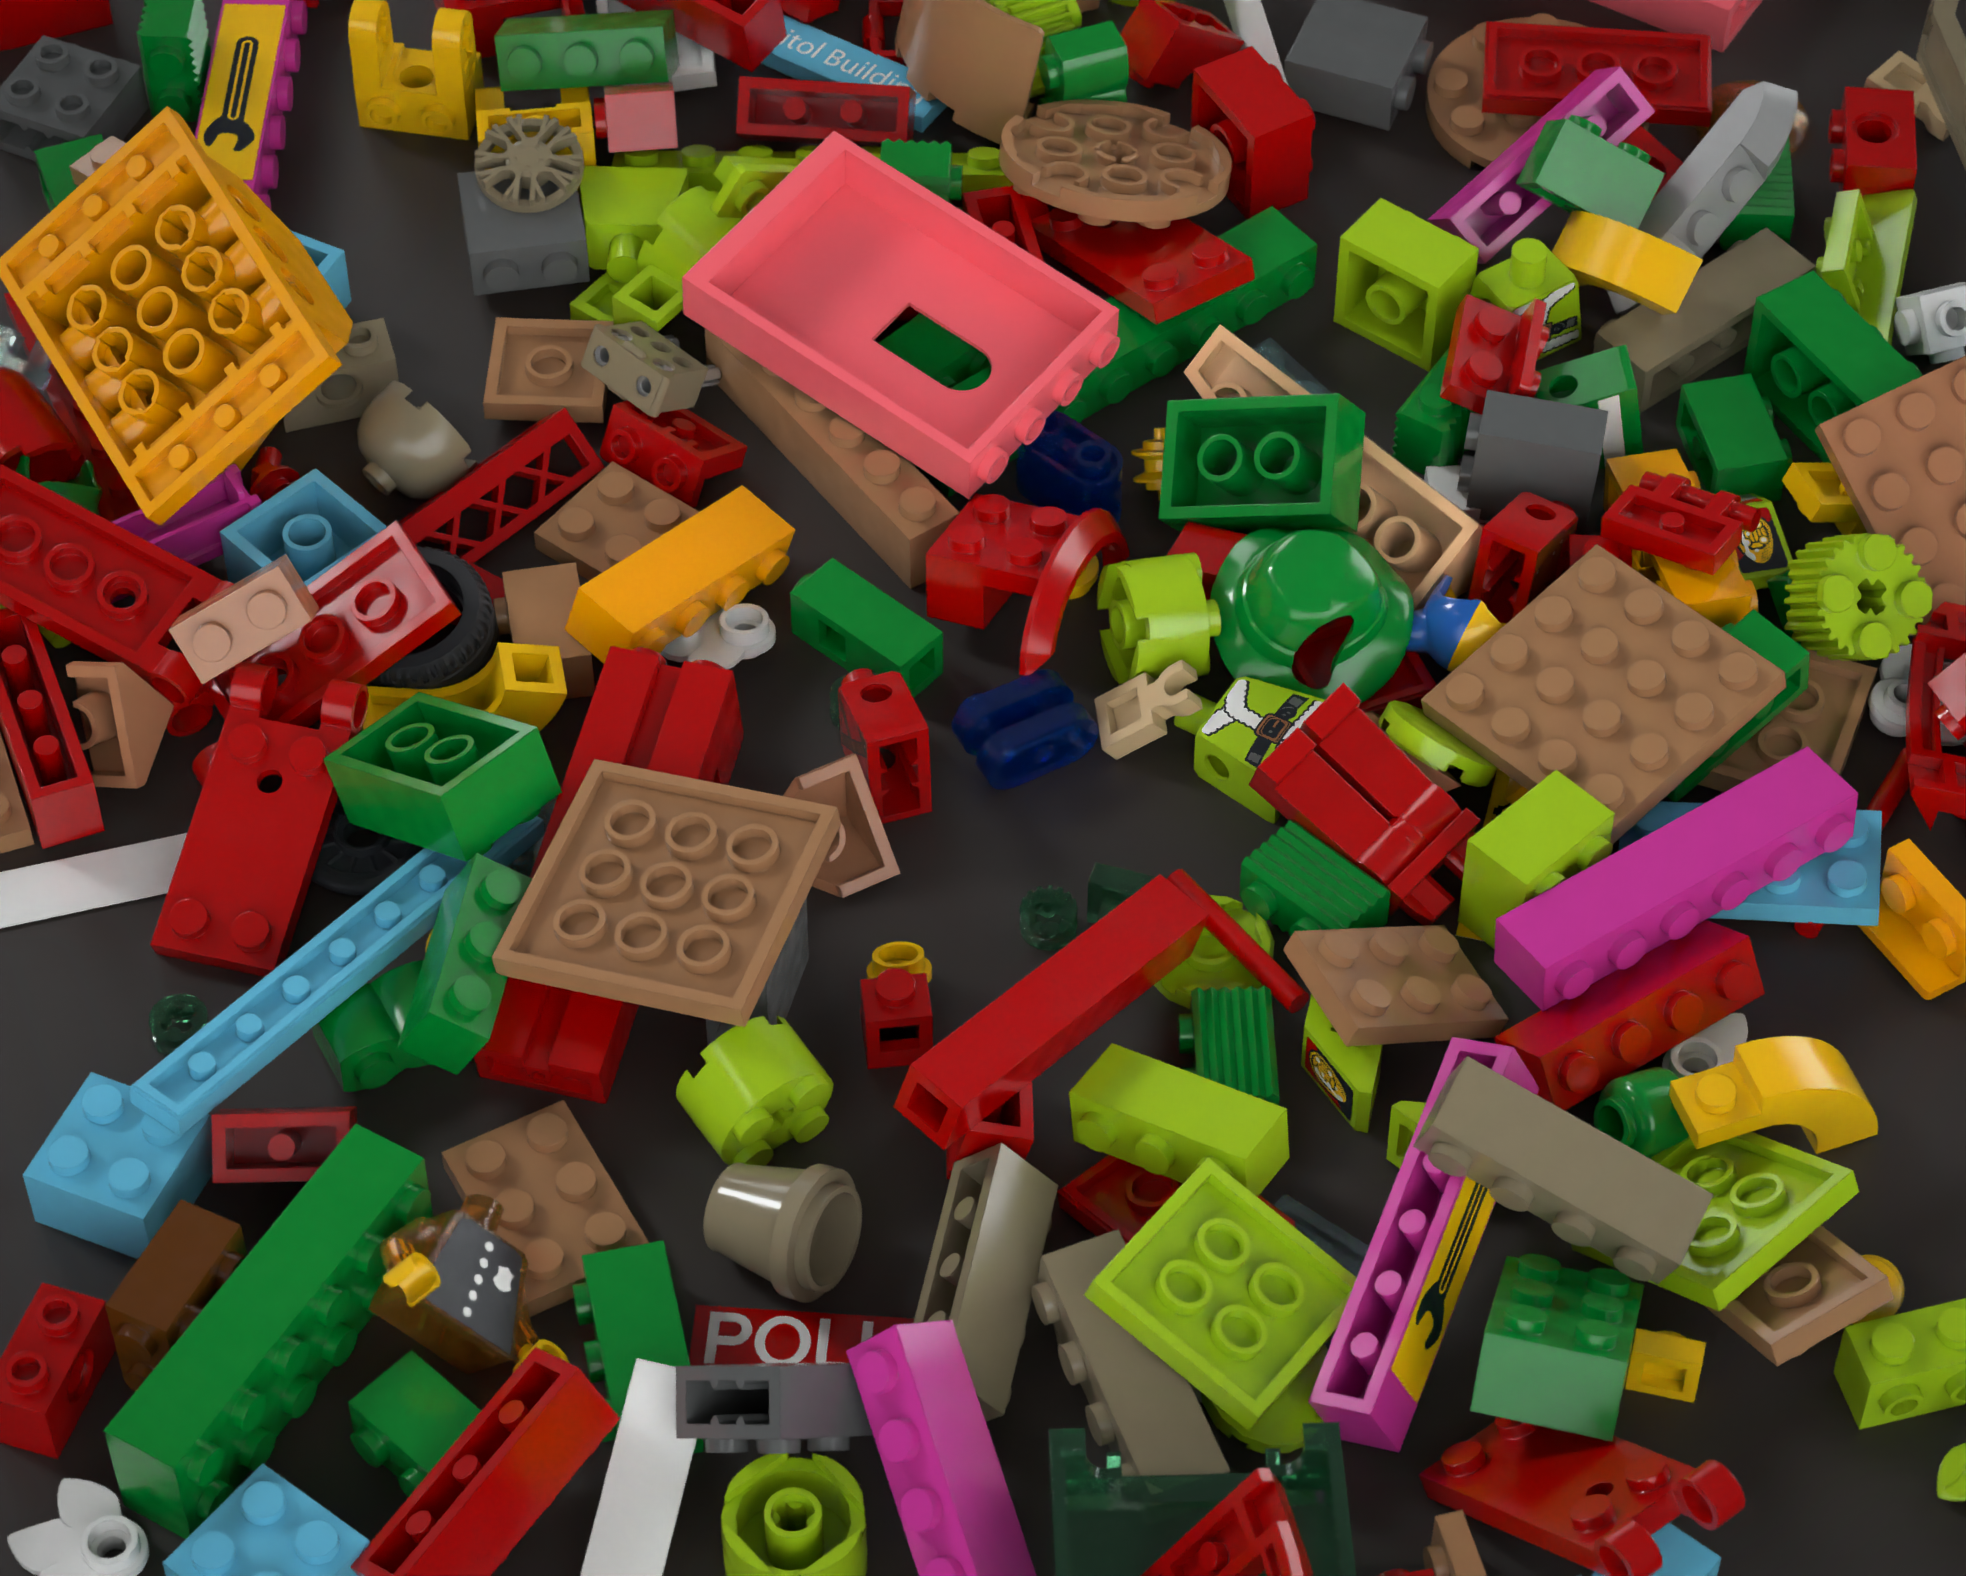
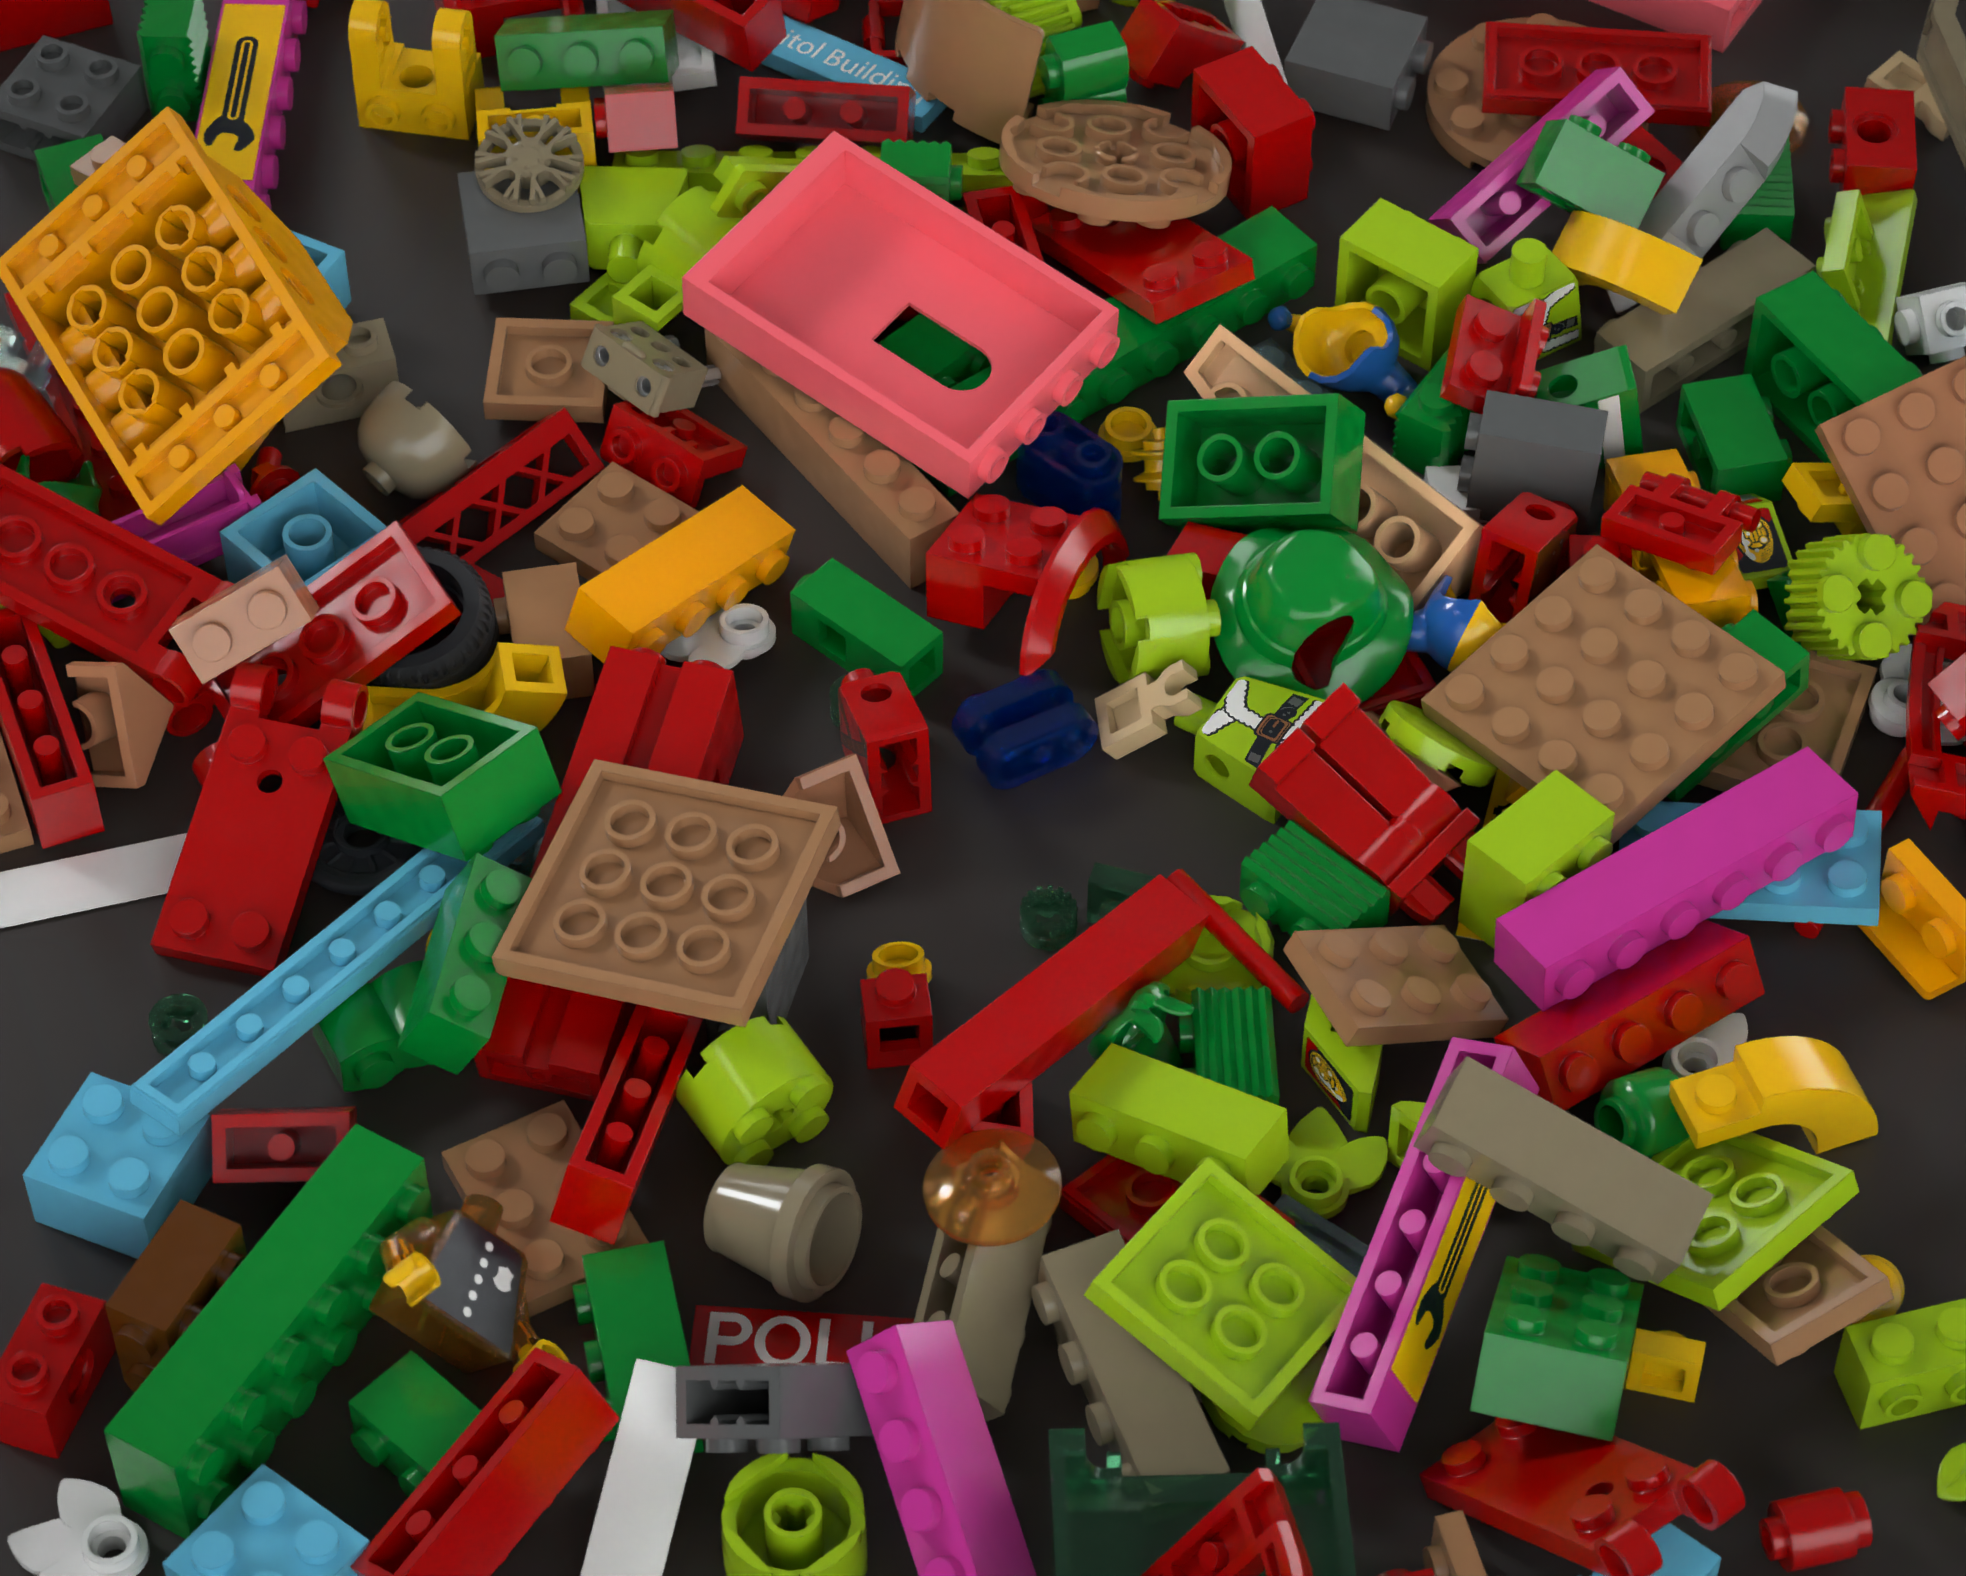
none -> red brick [549,1004,704,1245]
none -> clear orange dish [923,1128,1062,1247]
none -> green piece [1088,981,1194,1068]
none -> yellow plate [1098,407,1157,462]
none -> piece [1268,302,1418,419]
none -> lime plate [1270,1106,1388,1220]
none -> red brick [1759,1487,1873,1572]

